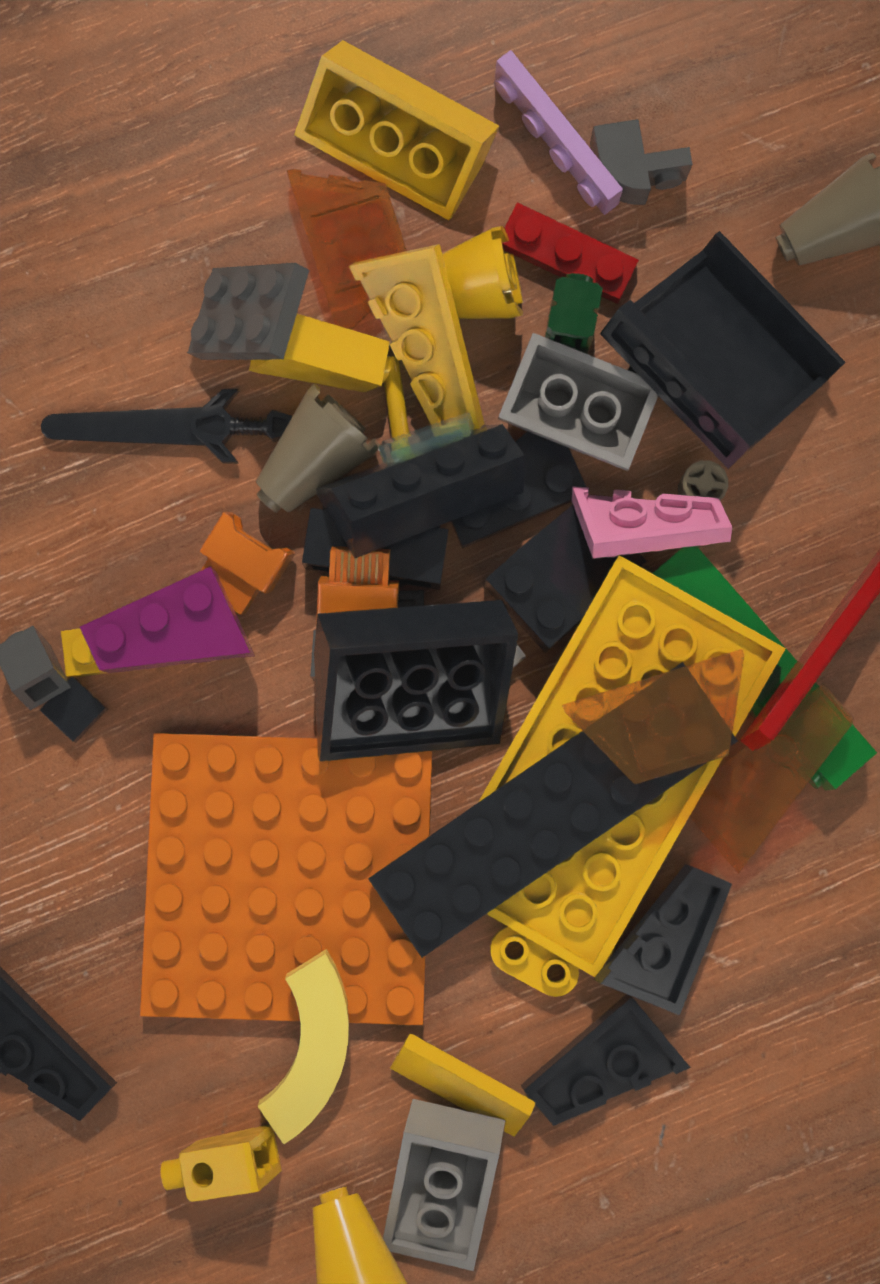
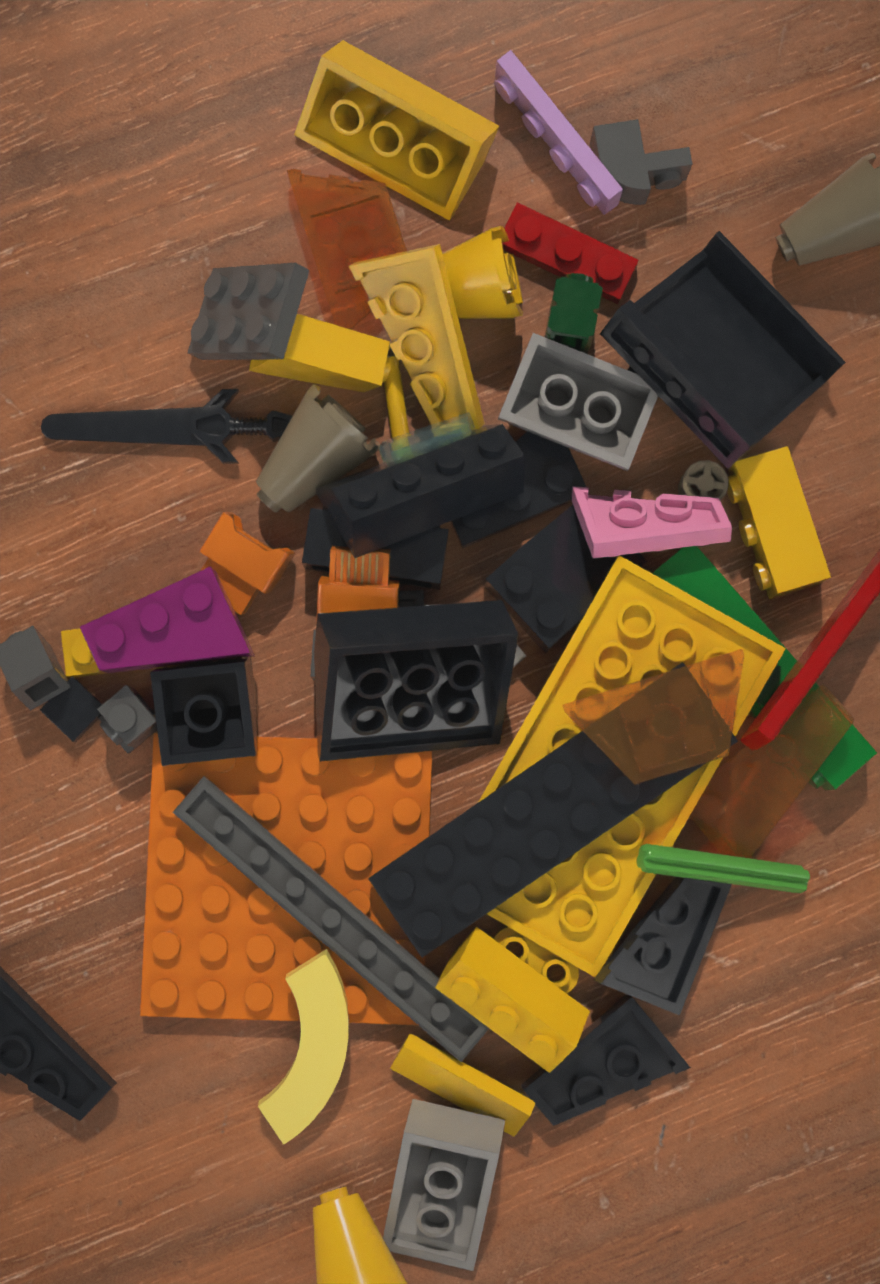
yellow torso [160,1124,282,1202] -> none
none -> dark grey brick [97,685,157,754]
none -> black slope [150,657,257,766]
none -> dark grey tile [173,776,489,1062]
none -> yellow brick [435,927,590,1073]
none -> bright green axle [636,844,810,893]
none -> yellow brick [727,446,831,599]

